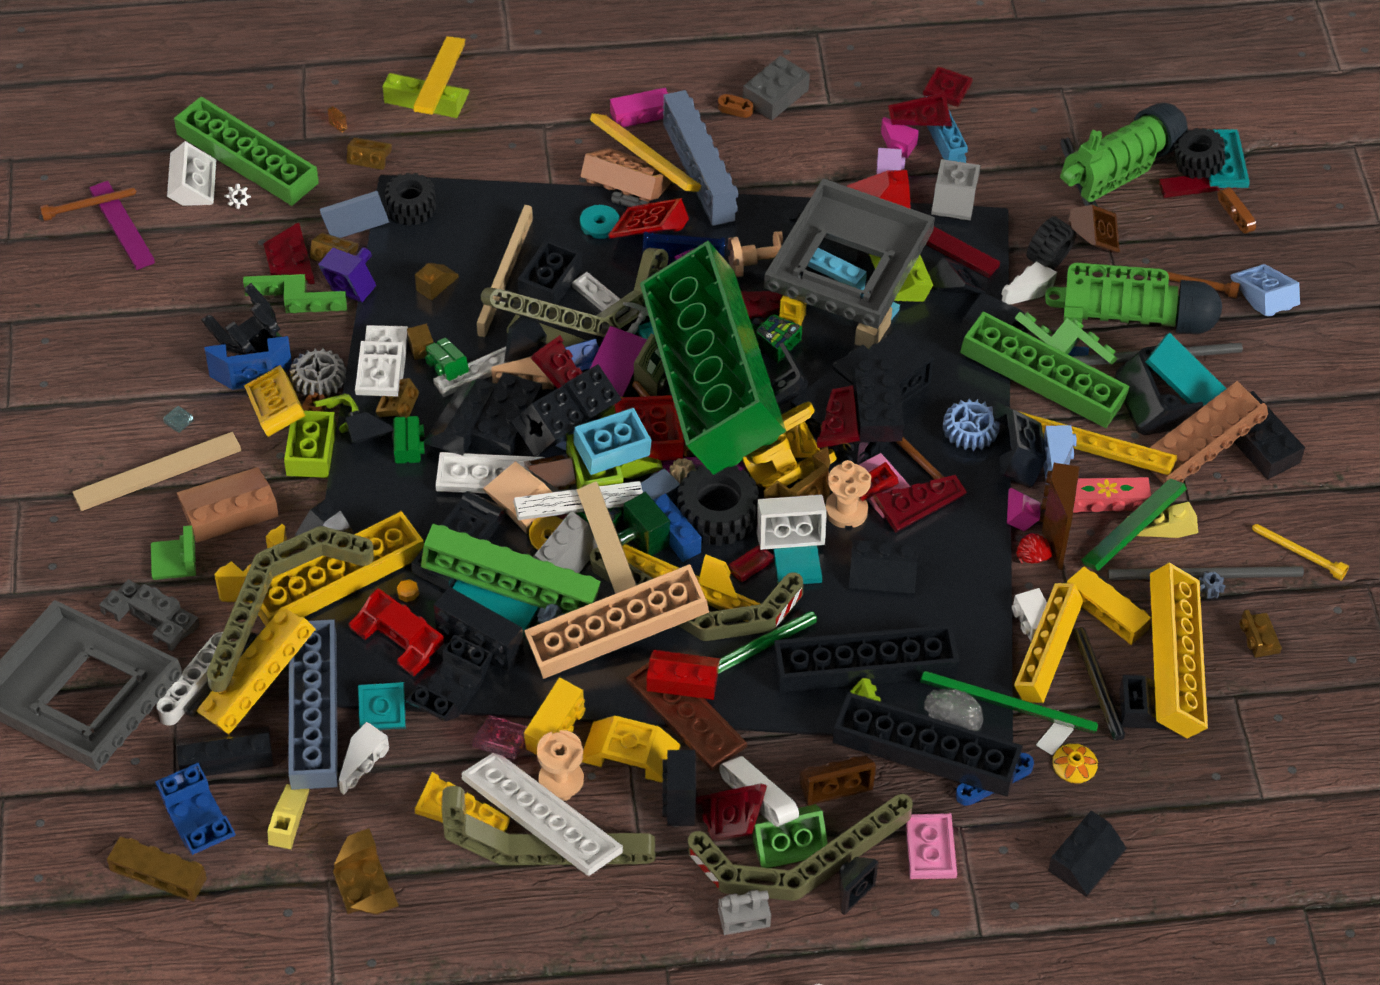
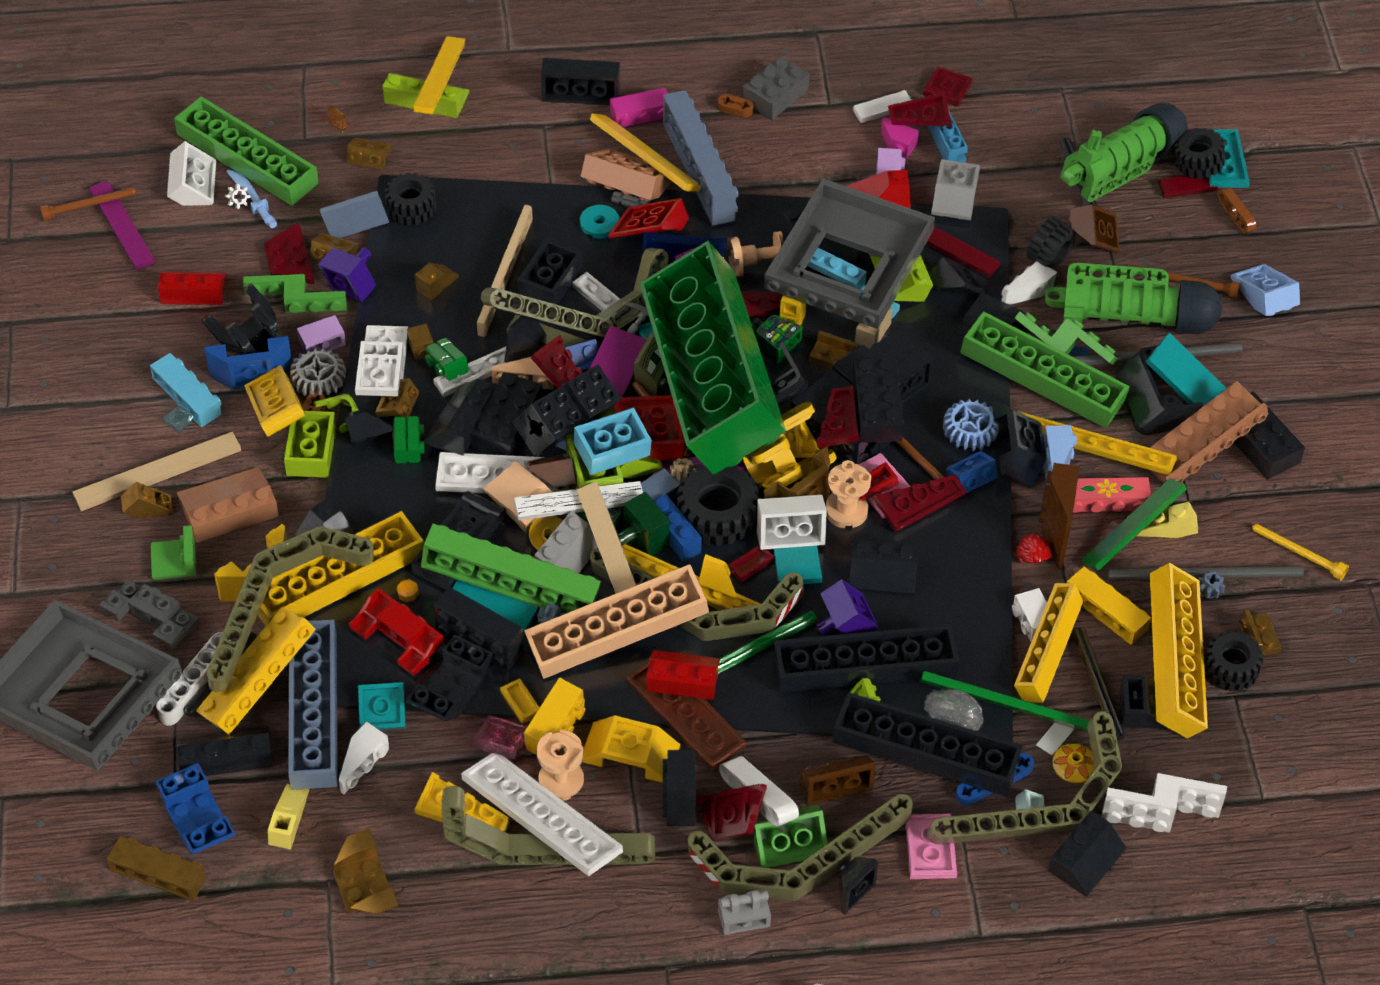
dark pink slope [1007,488,1041,531] -> none
none -> pearl gold slope [121,482,173,519]
none -> medium azure brick [150,353,222,428]
none -> red slope [158,271,226,305]
none -> light blue sword [227,170,277,228]
none -> lavender brick [297,315,346,354]
none -> yellow tile [500,678,540,725]
none -> black brick [541,58,620,105]
none -> pearl gold bracket [809,331,857,369]
none -> dark purple brick [817,579,879,636]
none -> white tile [853,90,911,123]
none -> olive beam [927,711,1122,844]
none -> blue bracket [946,451,998,493]
none -> light aqua slope [1015,789,1045,810]
none -> white bracket [1101,773,1227,832]
none -> black tyre [1204,630,1264,692]

